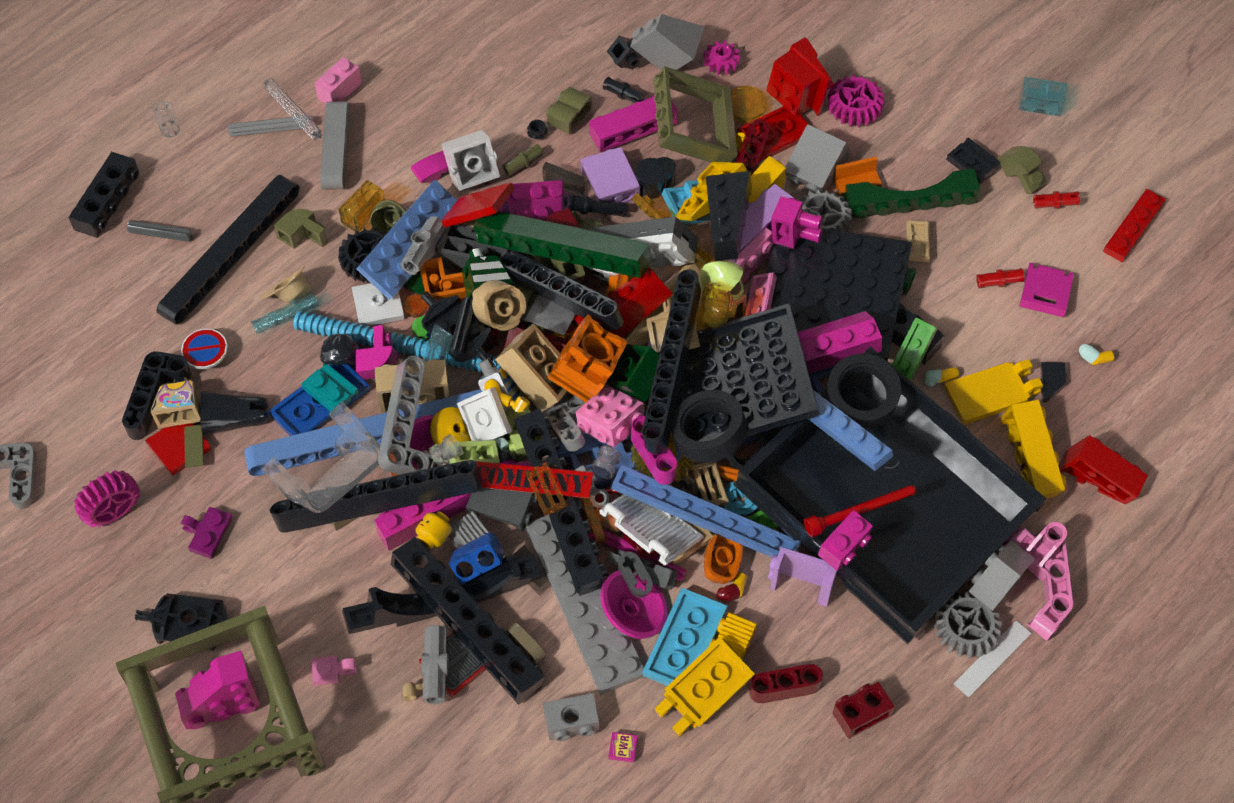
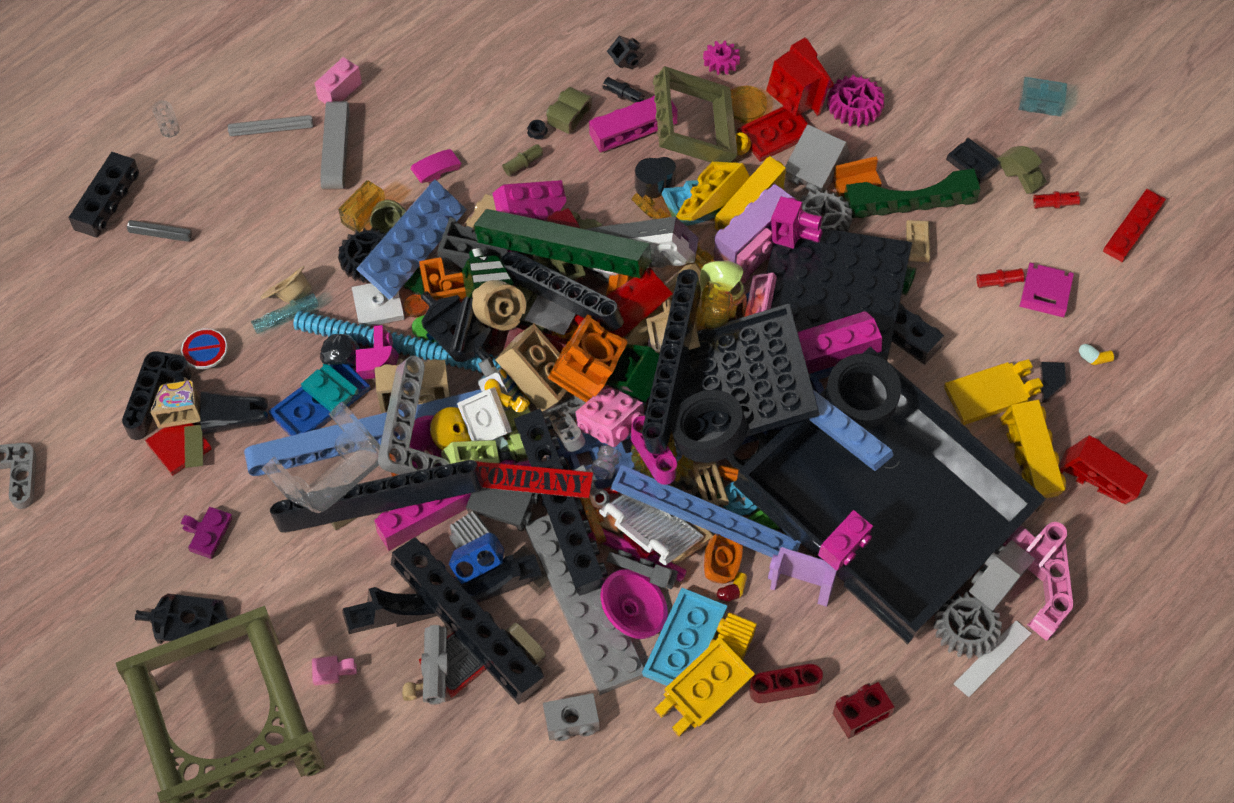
dark pink gear [74,470,140,527] -> none
black beam [156,175,300,325] -> none
dark pink brick [175,650,261,730] -> none
clear axle [263,78,322,140] -> none
olive brick [274,209,328,248] -> none
light grey piece [400,216,446,275] -> none
yellow head [415,511,452,549] -> none
clear light blue tile [423,324,453,362] -> none
clear wheel [429,434,463,466] -> none
white brick [441,130,500,191] -> none
red tile [441,182,515,227] -> none
clear orange tile [524,462,567,516] -> none
clear smoke tile [542,162,585,196] -> none
black pin [561,192,628,217] -> none
lavender panel [580,147,640,203] -> none
tile [608,732,638,763] -> none
dark grey beam [618,552,653,598] -> none
light grey slope [630,14,705,70] -> none
black wedge [706,171,752,261] -> none
dark red beam [736,119,769,175] -> none
red piece [804,485,916,538] -> none
bright green plate [892,317,938,381] -> none
arm [924,367,959,387] -> none

